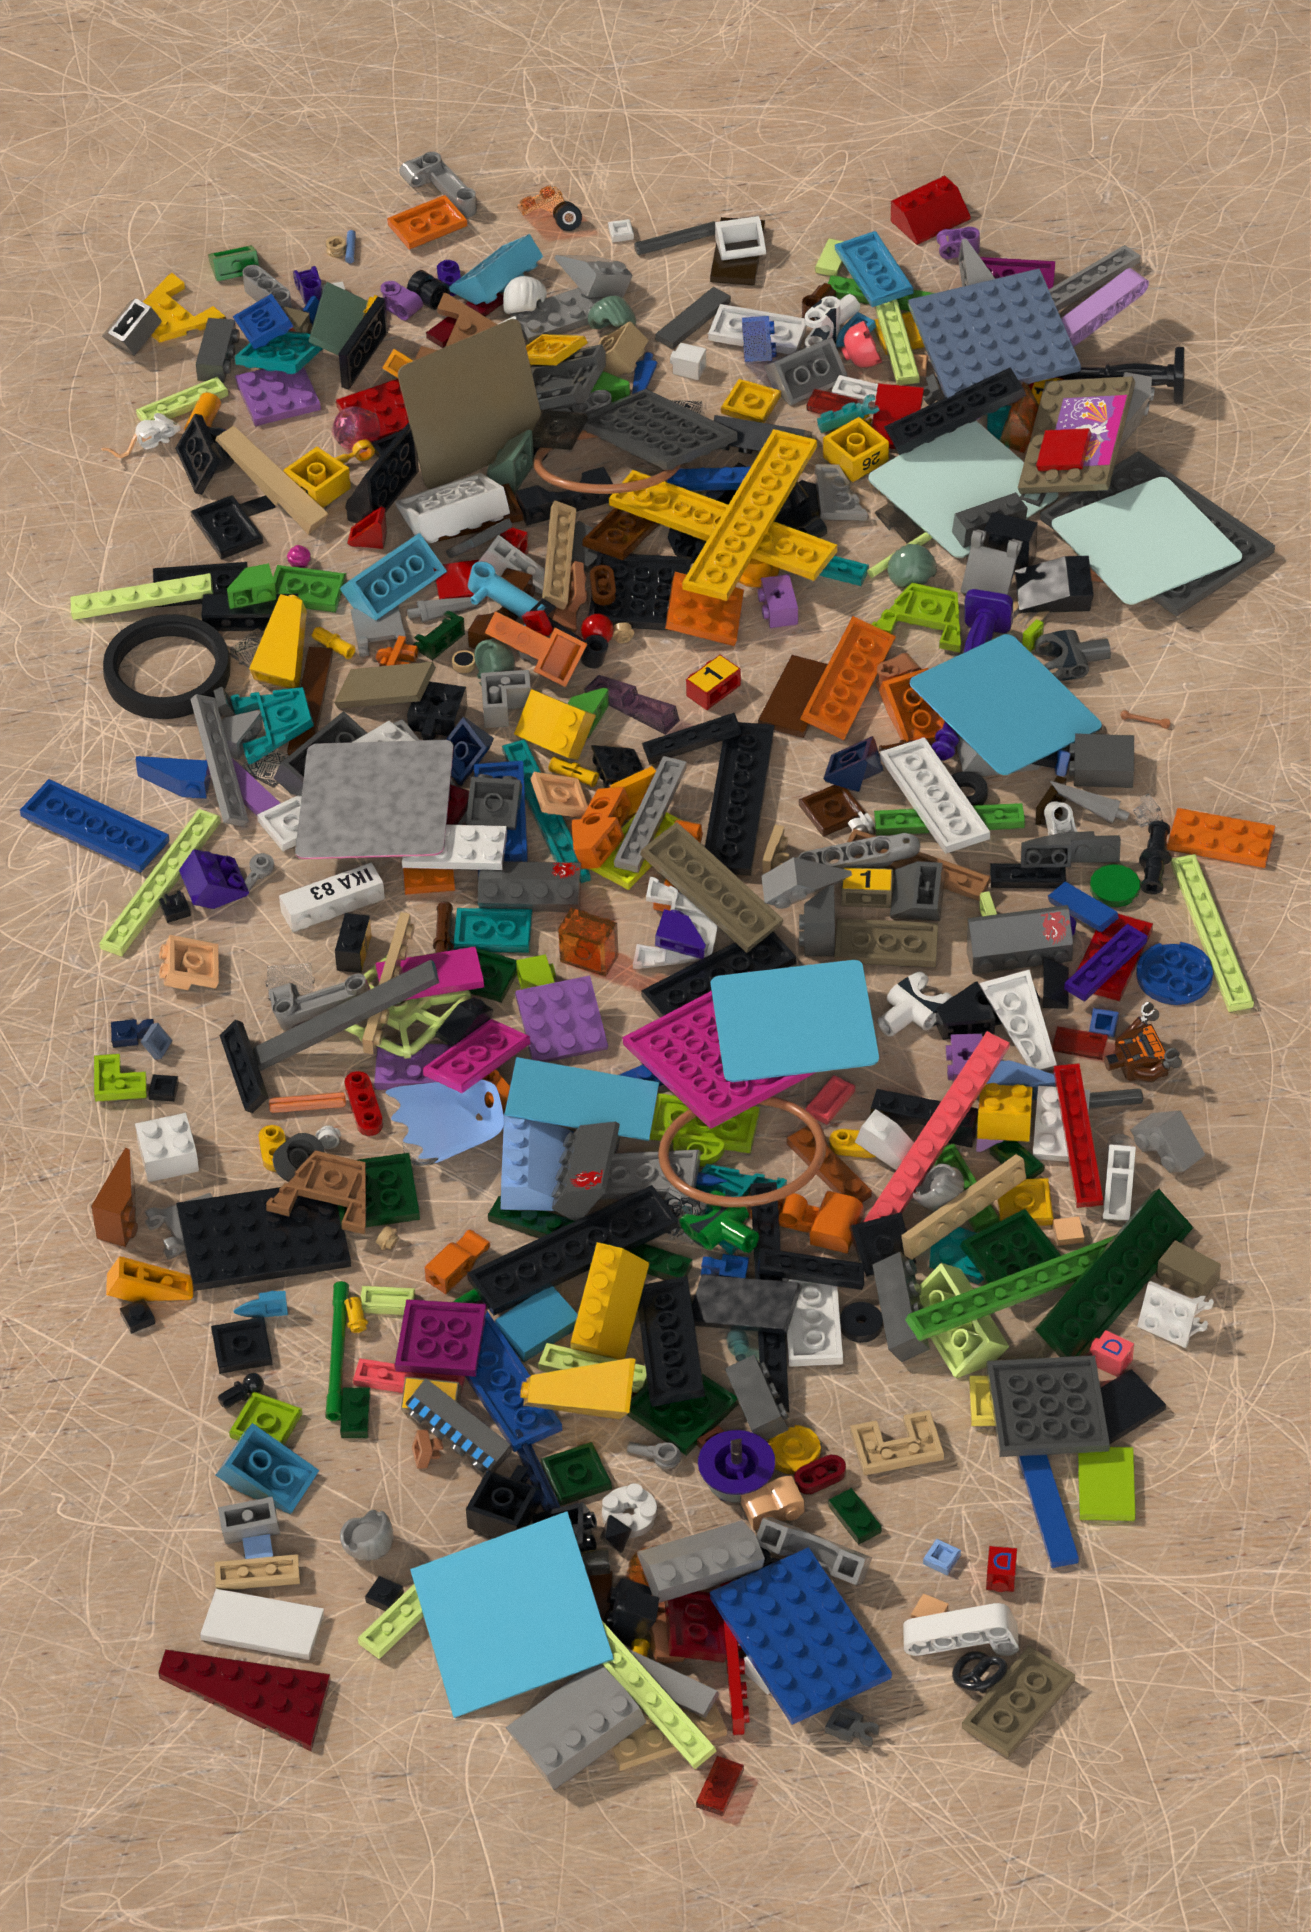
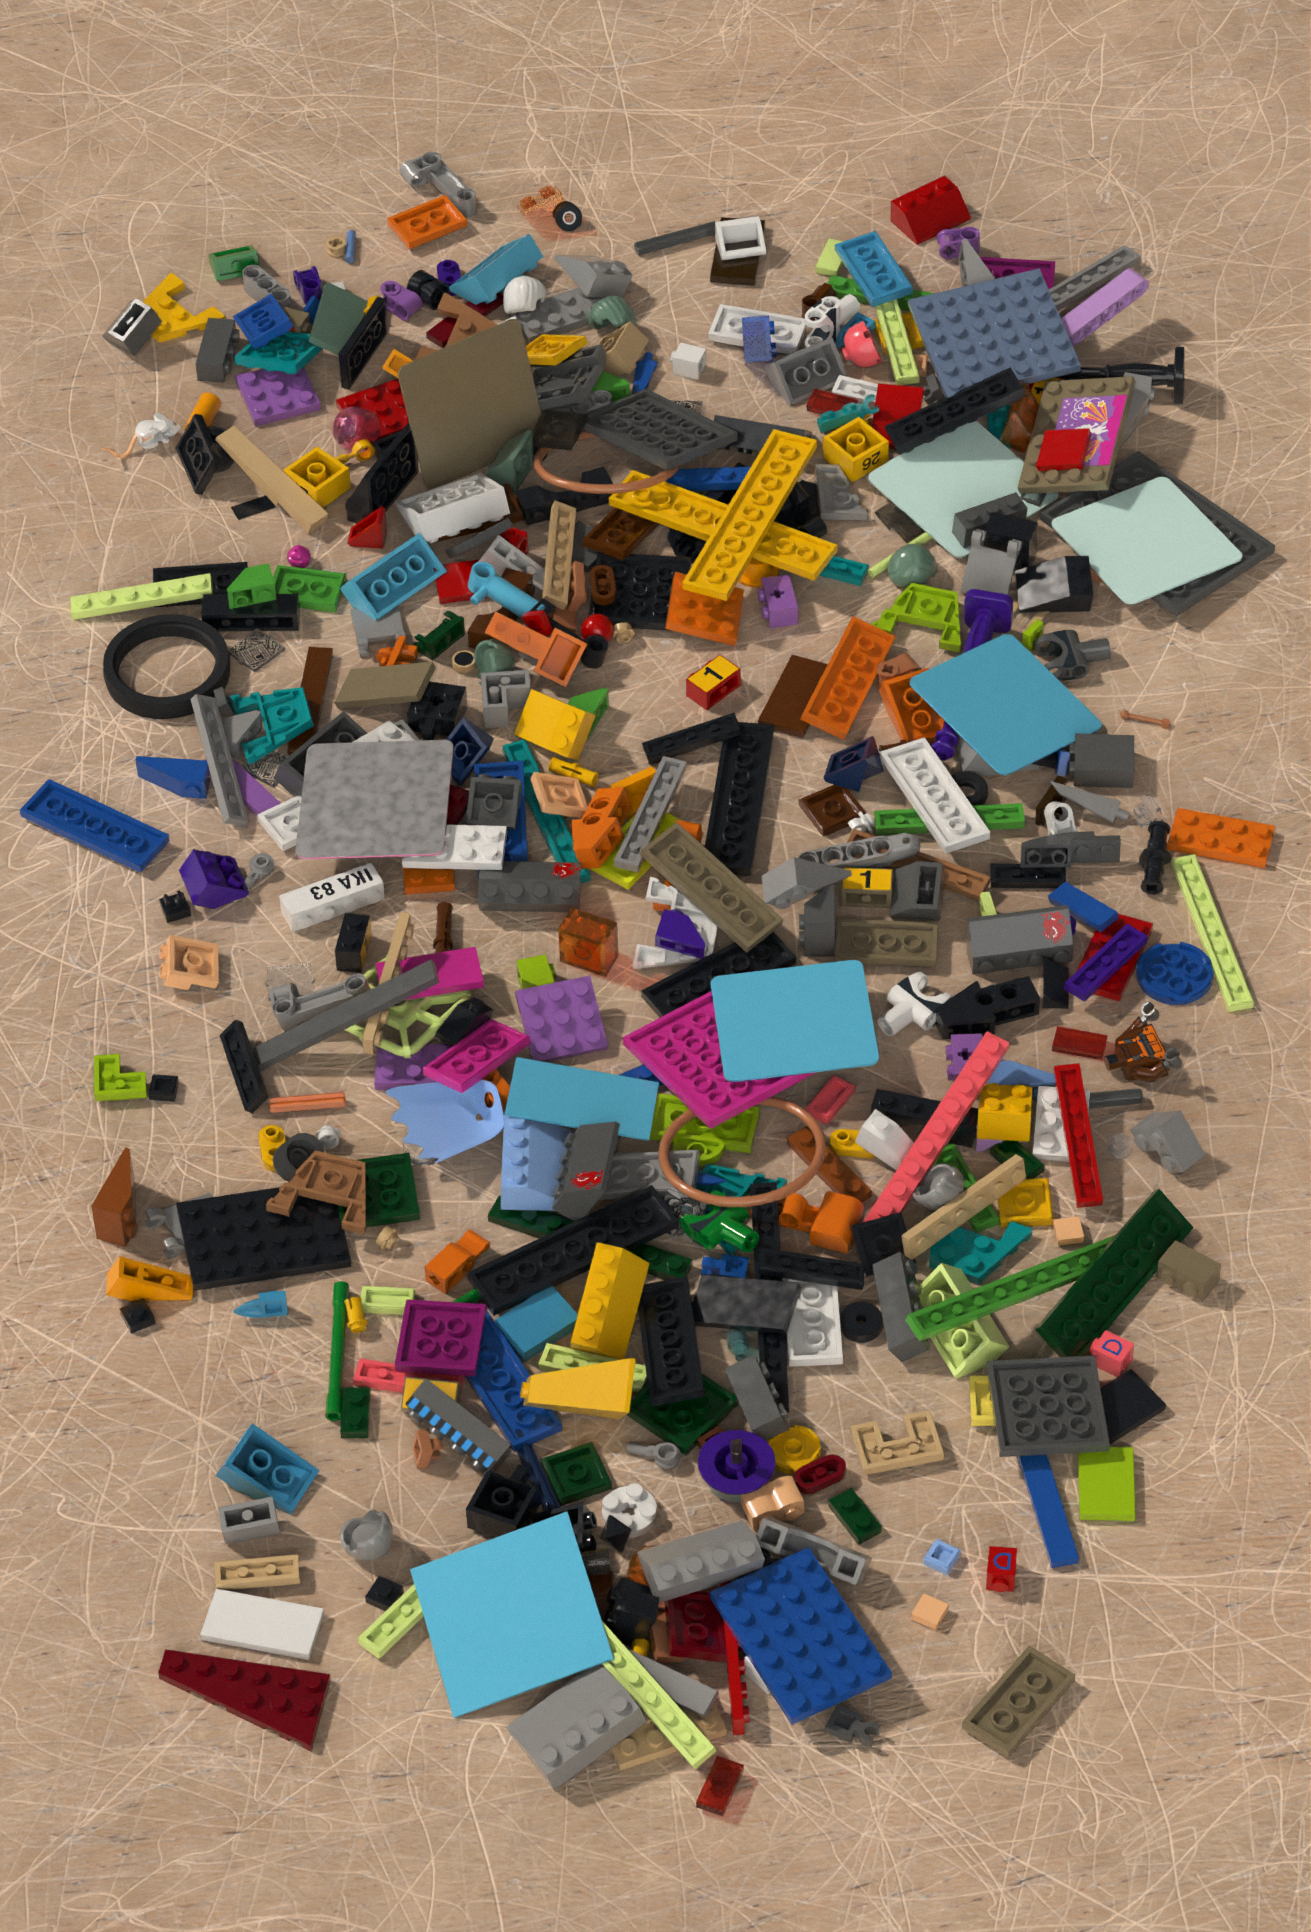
yellowish green tile [99,809,221,957] -> none
dark blue plate [111,1019,154,1048] -> none
white brick [135,1113,199,1182] -> none
yellowish green tile [136,377,229,421] -> none
sand blue tile [141,1023,173,1060] -> none
black tile [191,495,264,560] -> none
black tile [211,1317,273,1374] -> none
black axle [218,1373,264,1409] -> none
lime tile [229,1392,303,1445] -> none
light blue tile [242,1534,273,1559] -> none
yellow slope [249,594,307,689] -> none
yellow axle [311,627,356,659] -> none
red plate [344,1071,383,1136] -> none
light grey bar [407,596,487,623] -> none
teal tile [454,908,532,953] -> none
dark green tile [469,948,517,1003] -> none
slope [584,675,680,735] -> none
black hinge [591,745,644,788] -> none
white tile [608,219,634,243] -> none
dark grey tile [655,286,731,349] -> none
yellow tile [721,379,781,423] -> none
tan plate [762,824,789,875] -> none
white beam [903,1603,1019,1656] -> none
black piece [952,1651,1008,1693] -> none
dark green plate [960,1209,1061,1284] -> none
white wing [980,970,1057,1071] -> none
blue slope [1089,1008,1119,1038] -> none
green tile [1090,864,1140,907] -> none
white slope [1103,1144,1136,1222] -> none
white plate [1137,1281,1214,1348] -> none

